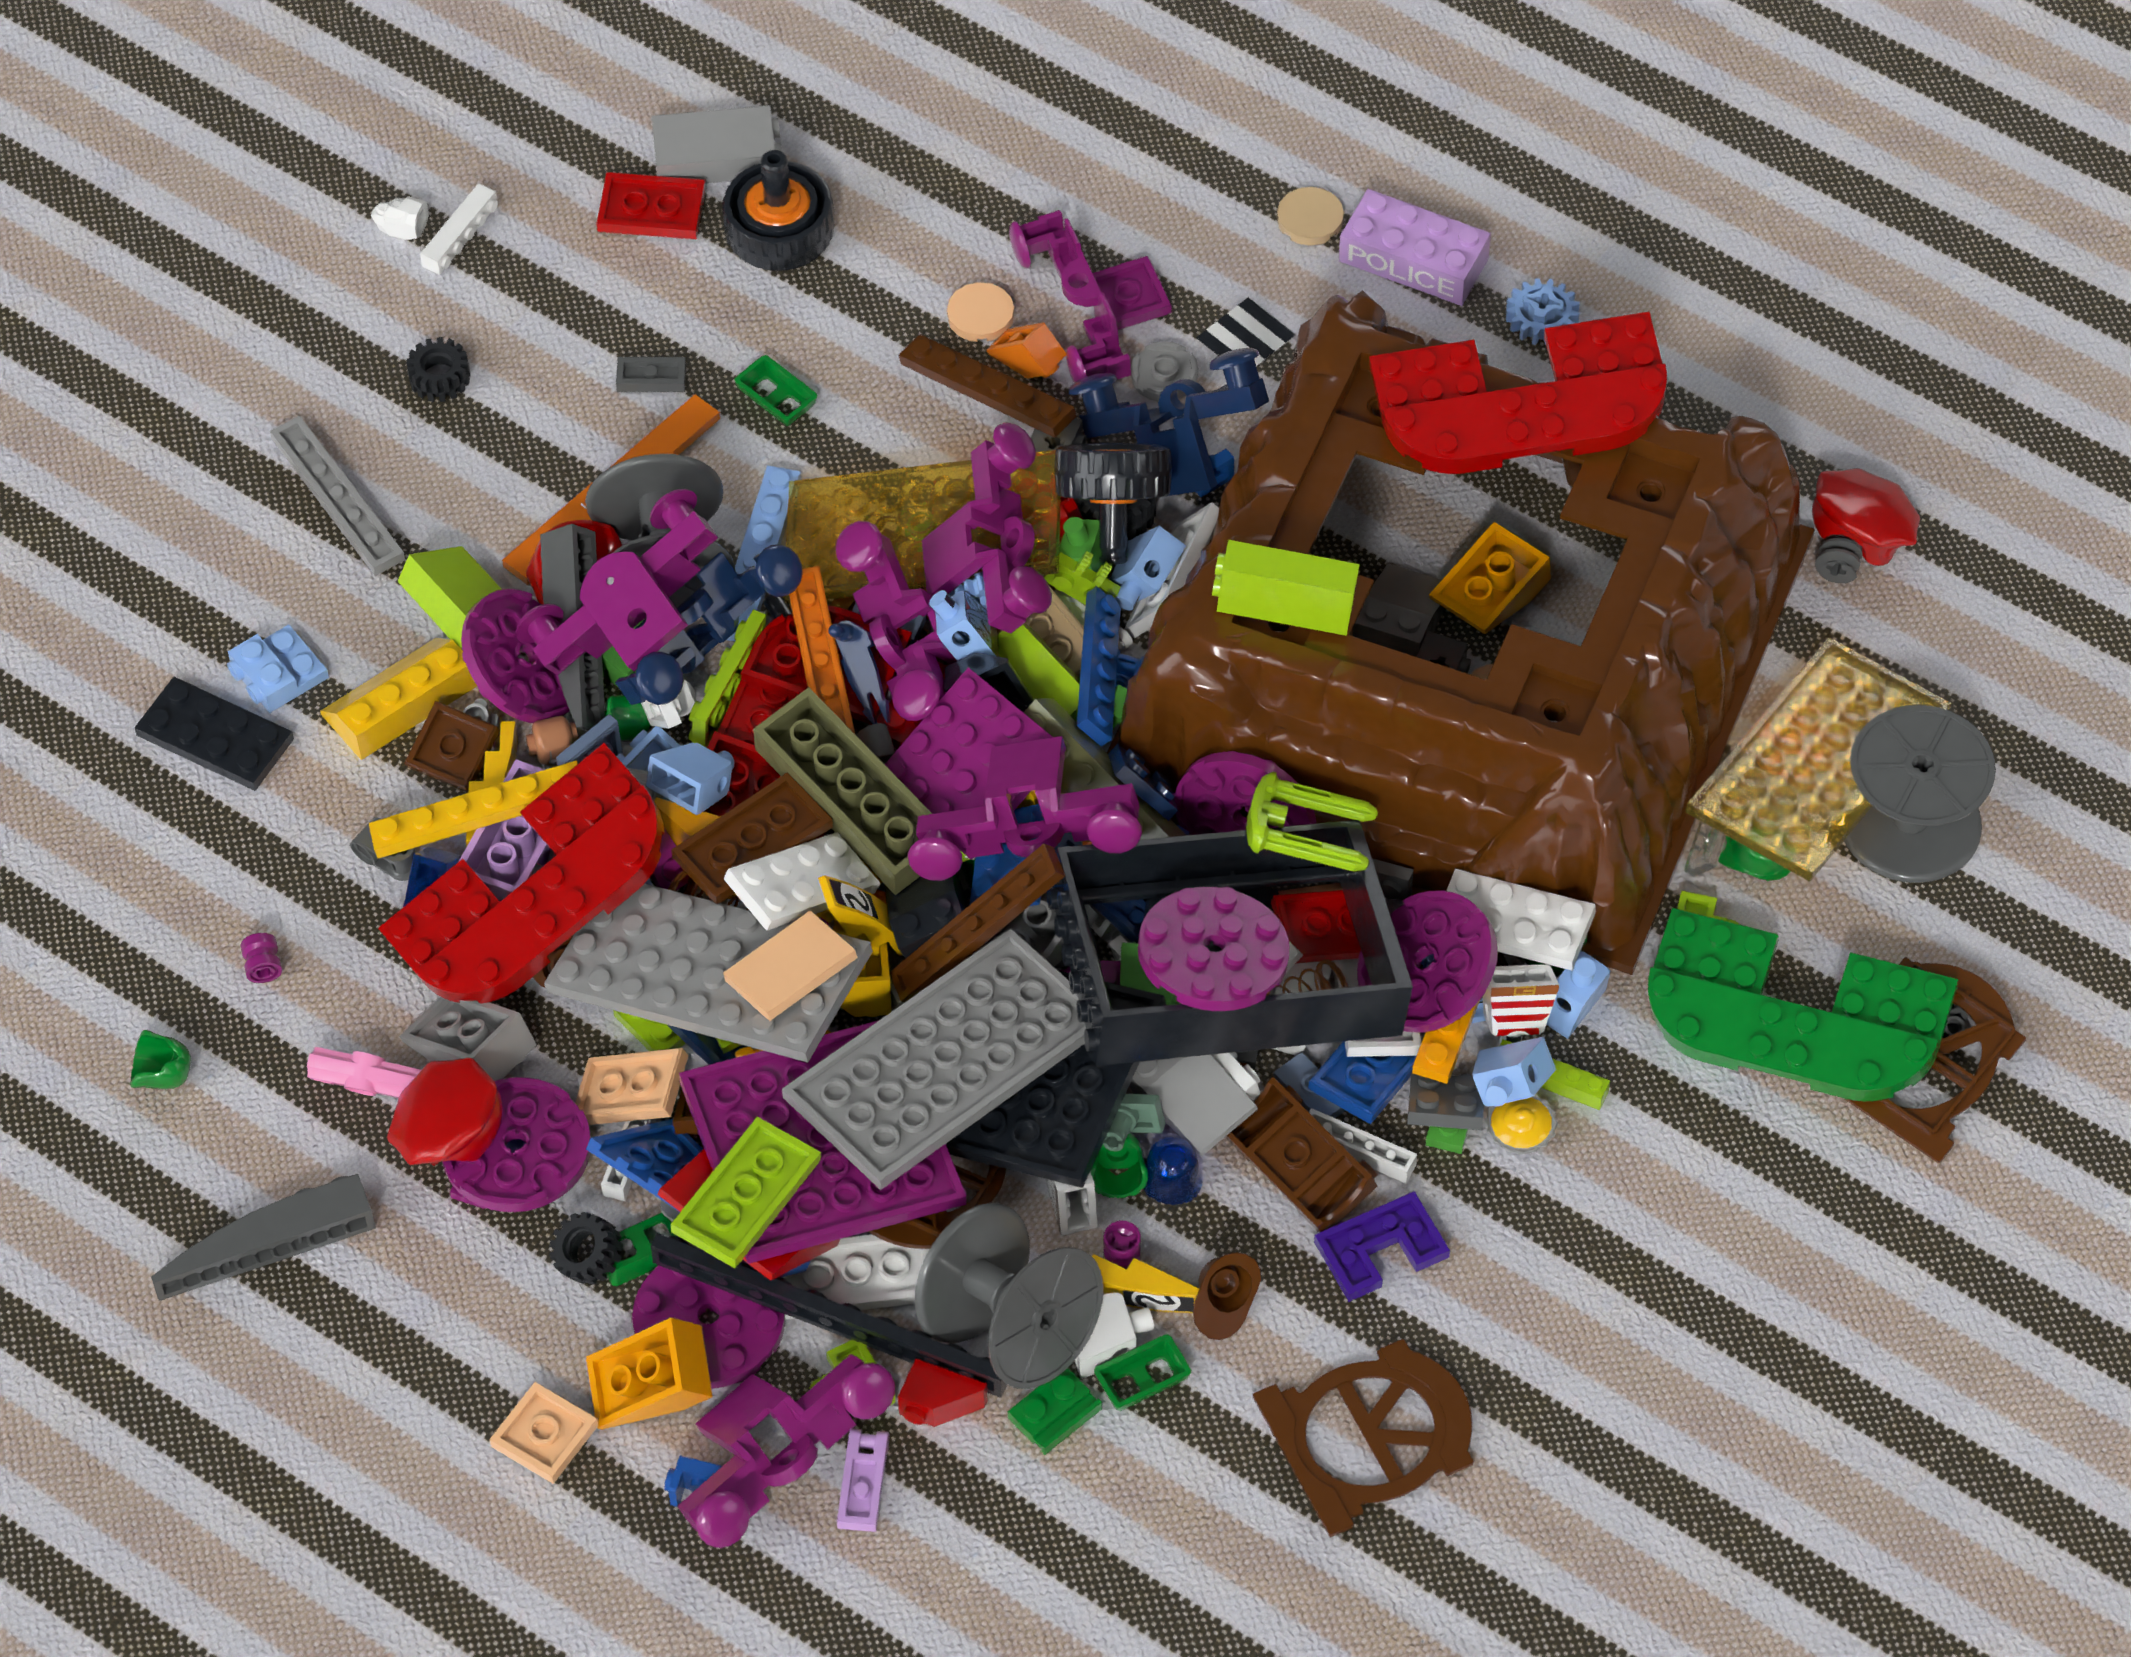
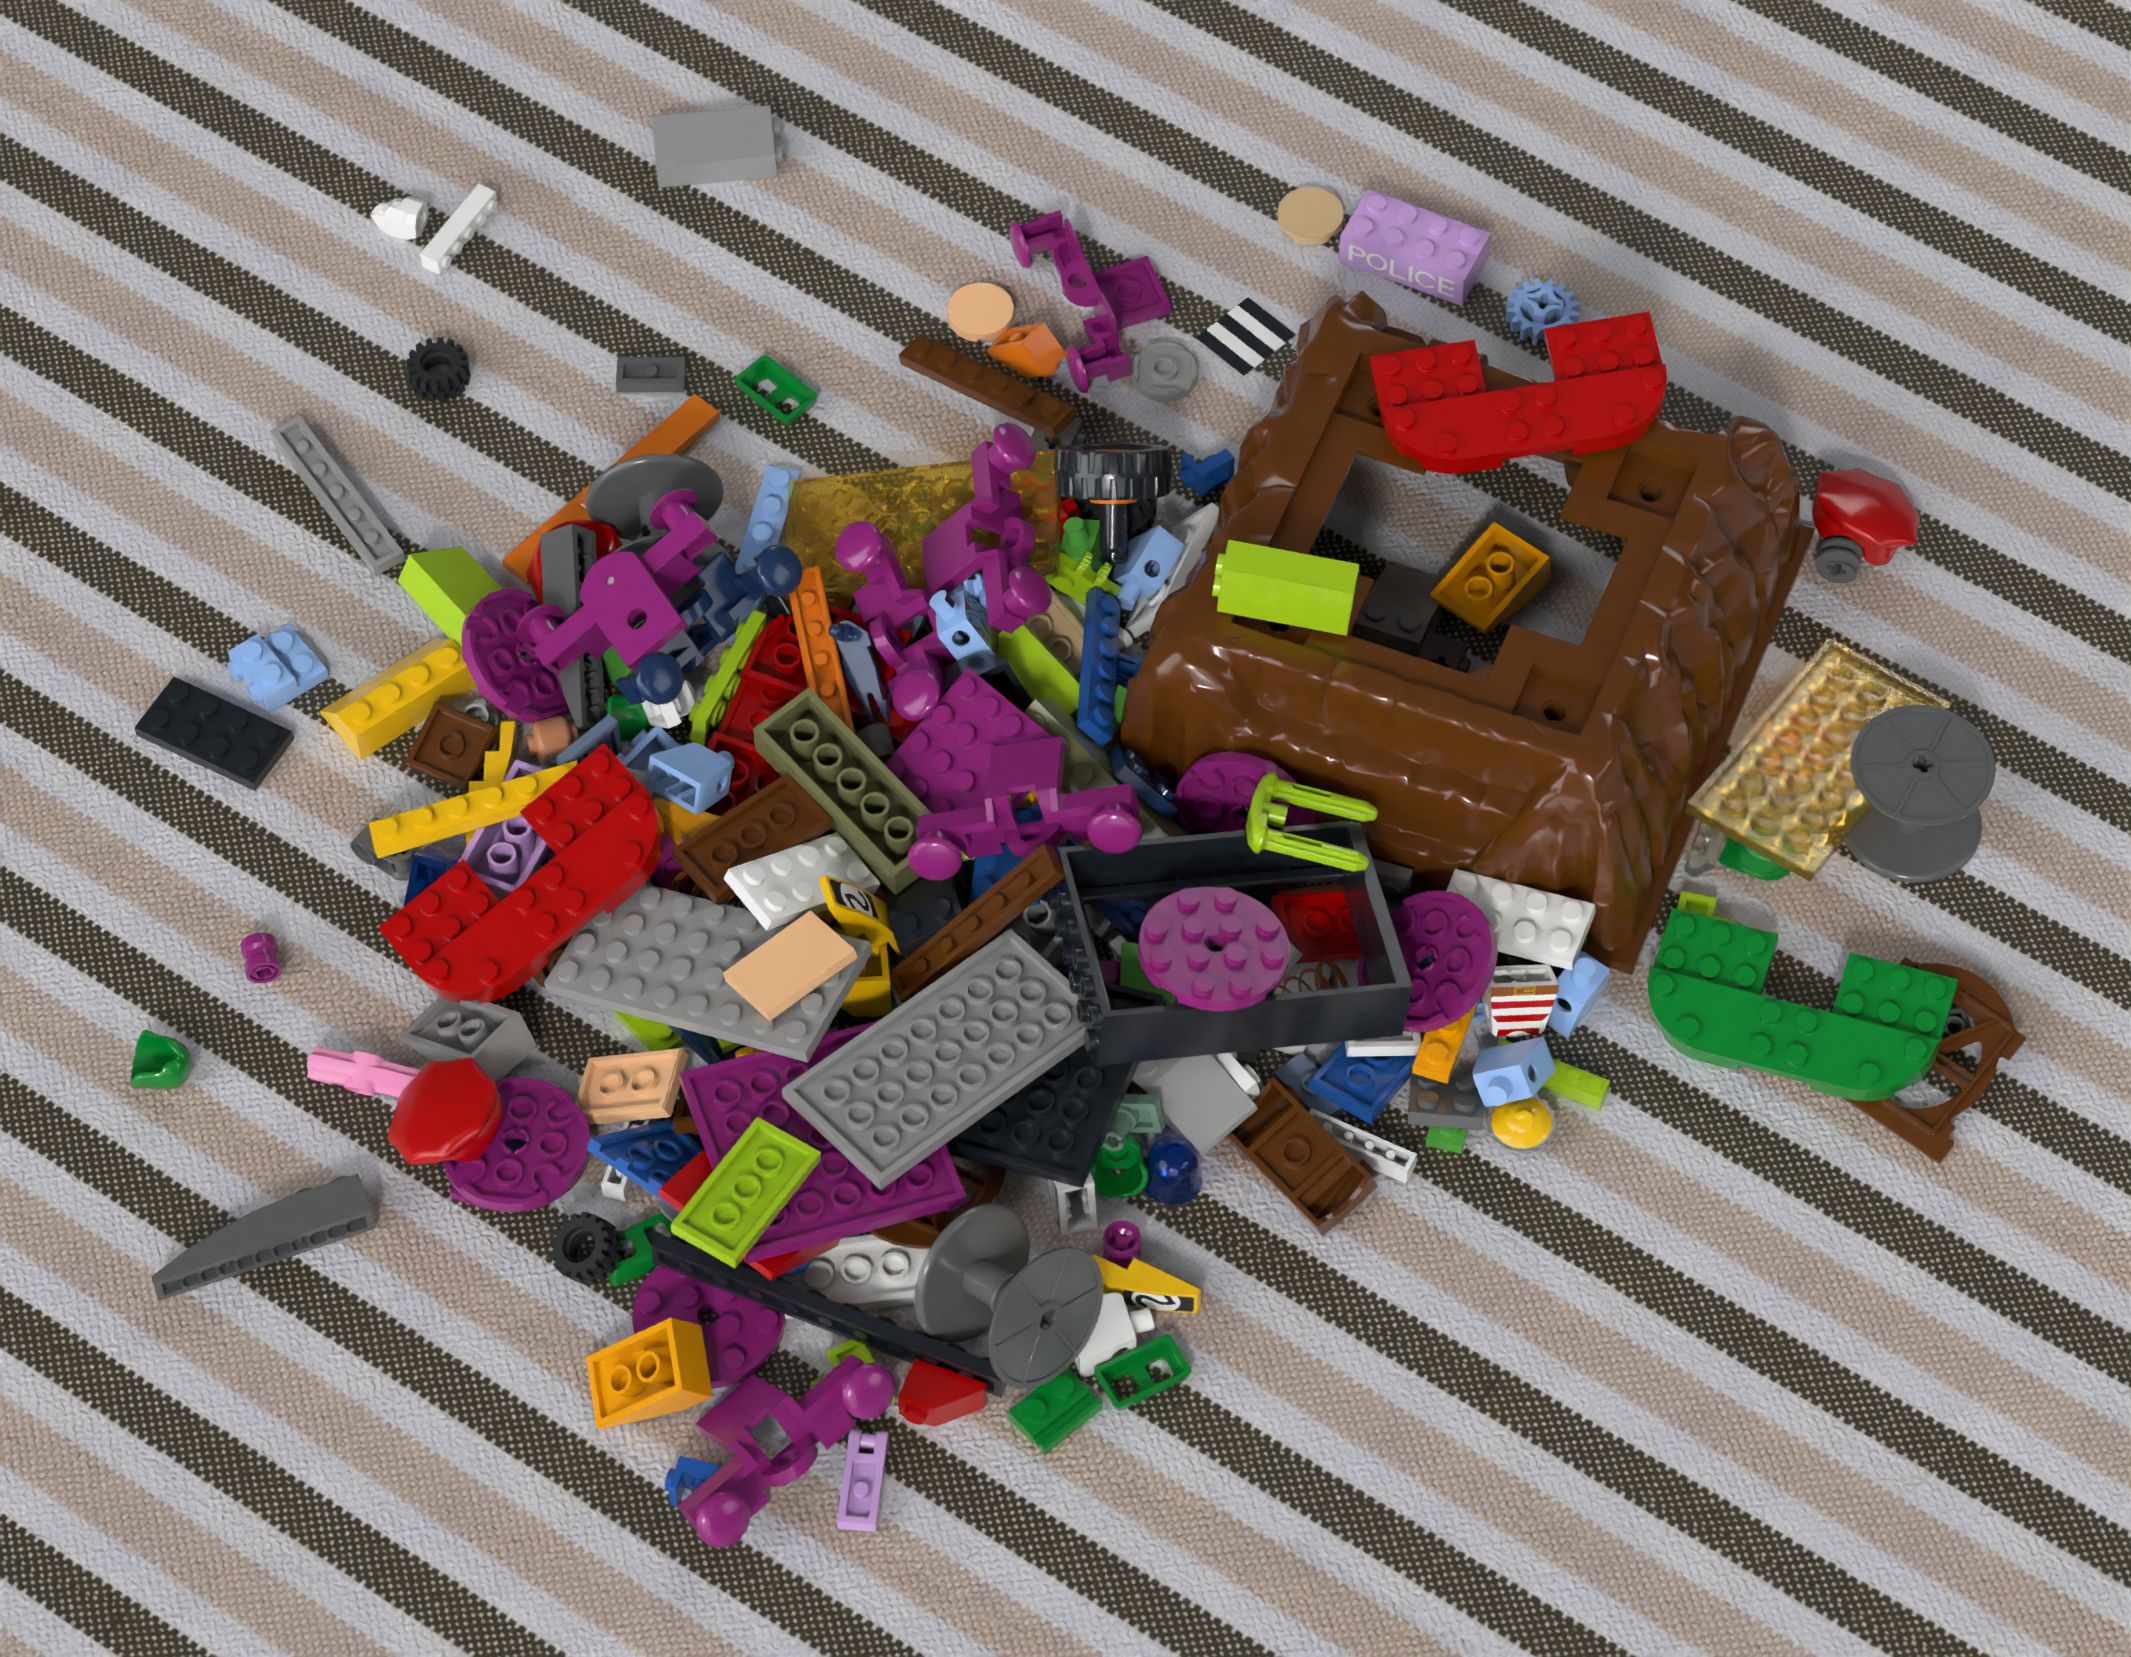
light nougat plate [489,1382,598,1484] -> none
red plate [596,172,706,239] -> none
black wheel [722,150,834,271] -> none
dark blue piece [1069,348,1269,497] -> none
reddish brown piece [1193,1252,1261,1340] -> none
reddish brown window [1253,1339,1474,1537] -> none
dark purple plate [1314,1191,1450,1302] -> none

